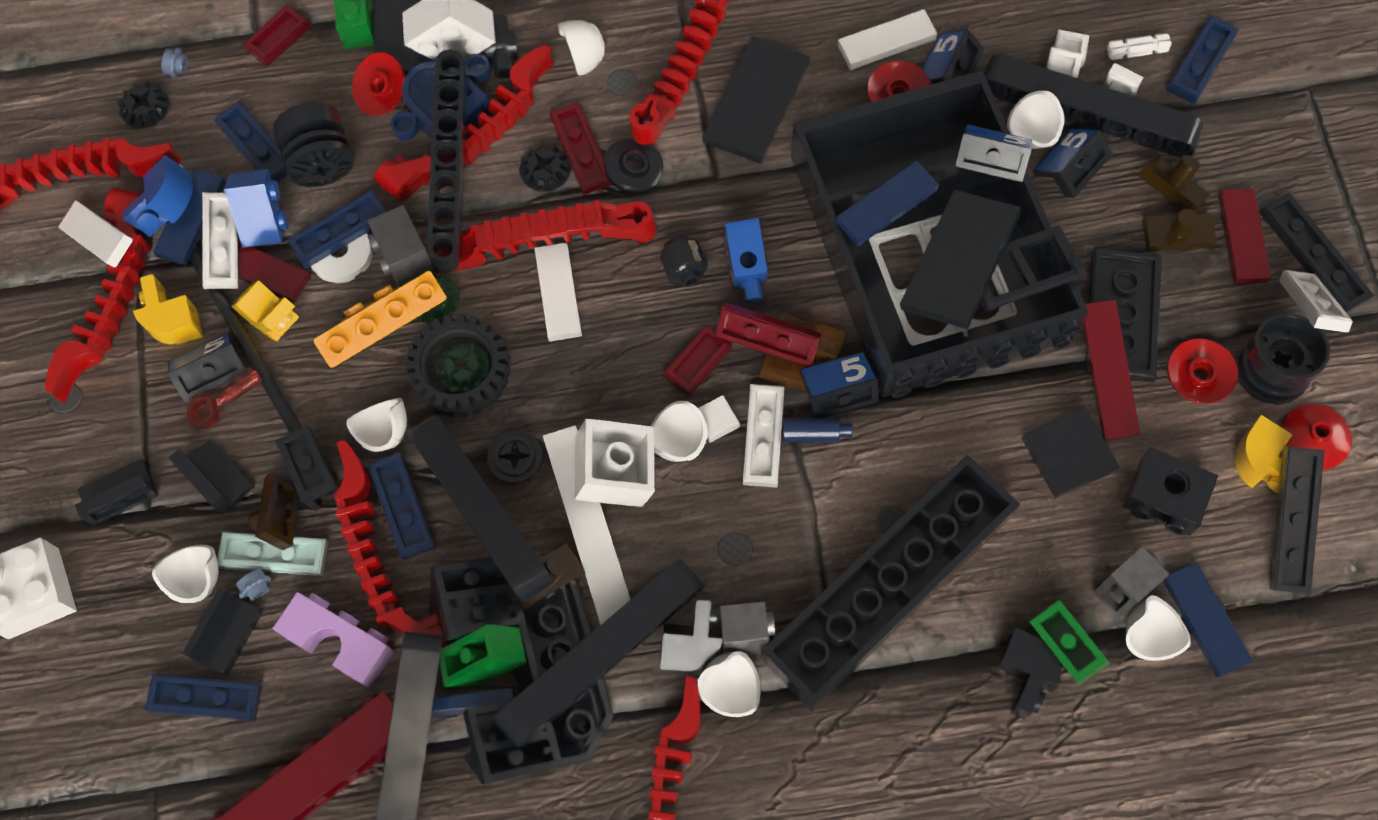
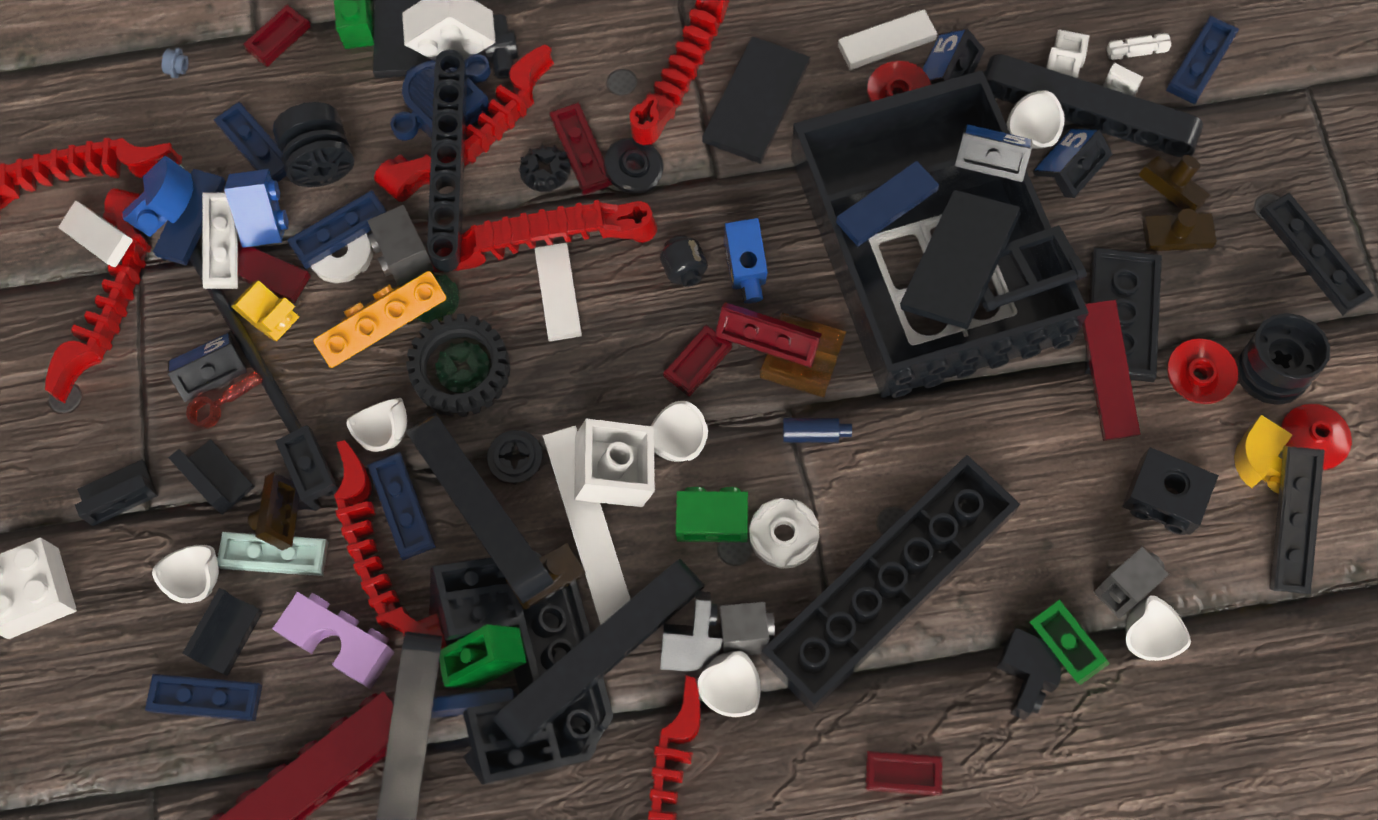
black gear [117,81,170,128] -> none
yellow brick [133,274,203,345] -> none
sand blue plate [236,569,271,601] -> none
red dish [352,52,405,116] -> none
white helmet [558,20,605,75] -> none
white tile [698,395,740,443] -> none
white tile [743,384,784,488] -> none
panel [799,351,879,418] -> none
black tile [1021,407,1120,499] -> none
dark blue tile [1163,562,1253,678] -> none
dark red tile [1218,189,1271,284] -> none
white tile [1279,270,1353,332] -> none
none -> green brick [676,487,748,543]
none -> white tile [749,498,819,569]
none -> dark red tile [865,751,943,796]

